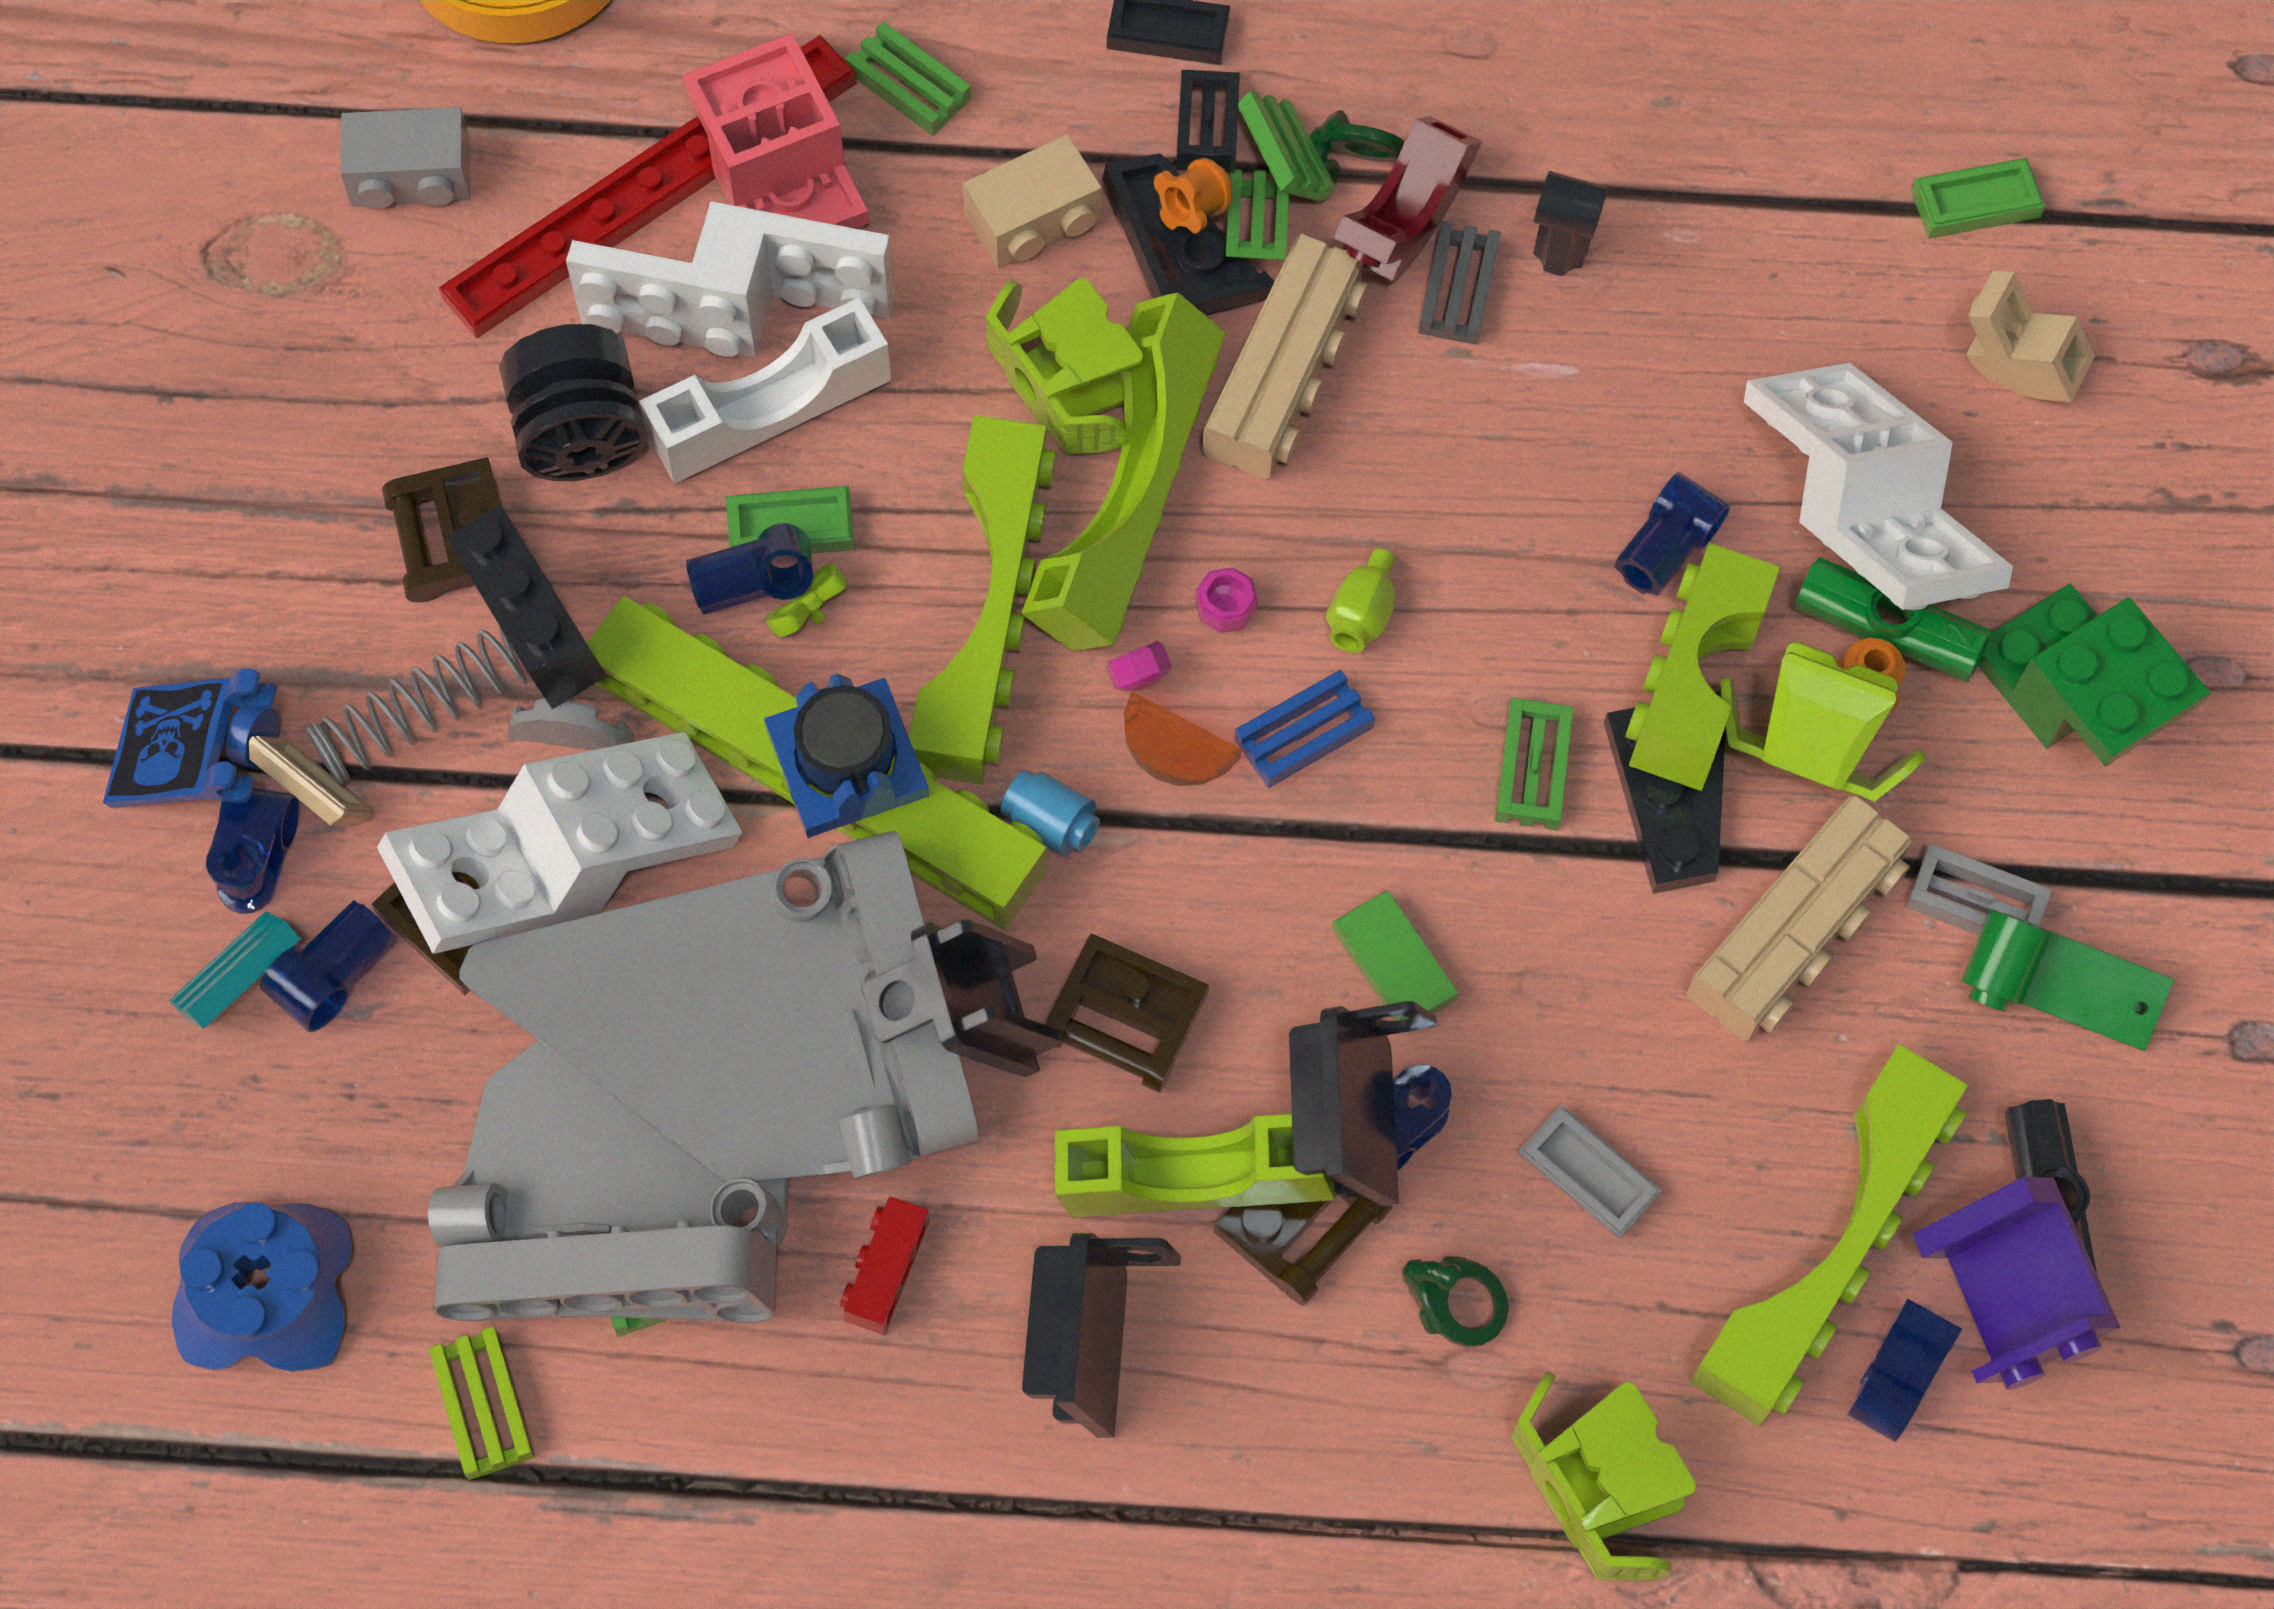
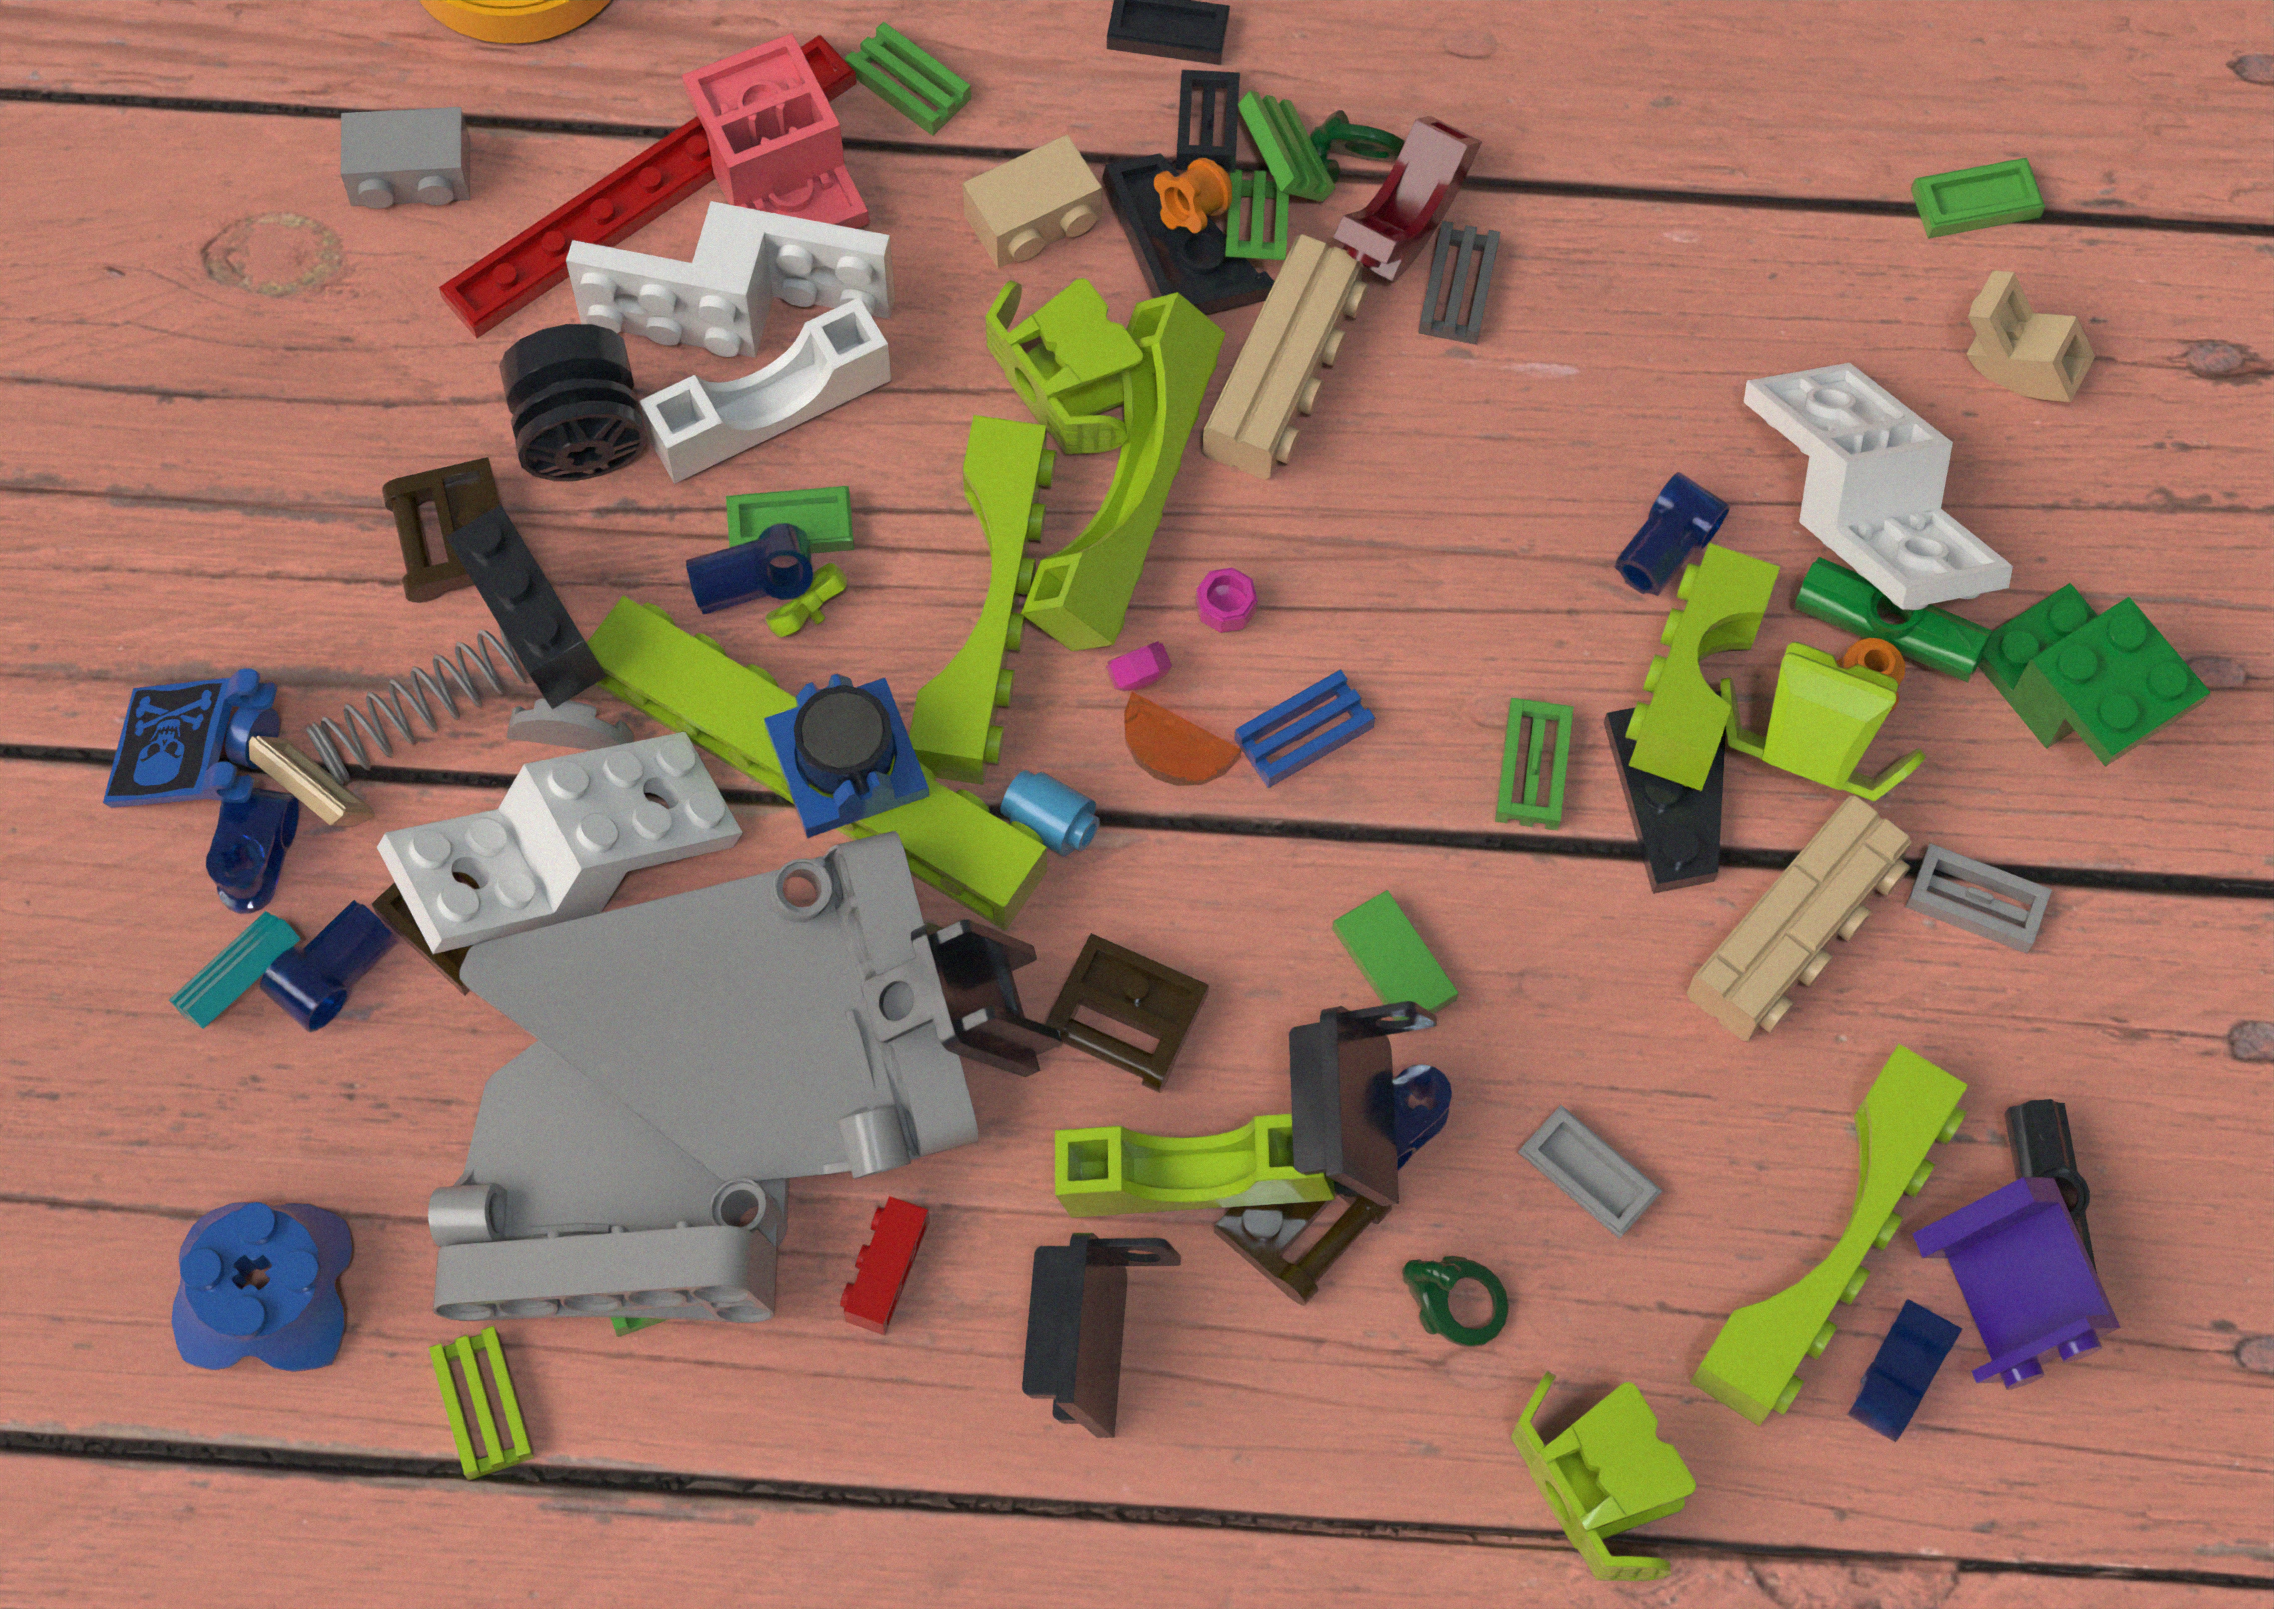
lime plant [1326,548,1396,653] -> none
black piece [1533,171,1608,276] -> none
green door [1961,908,2175,1051] -> none

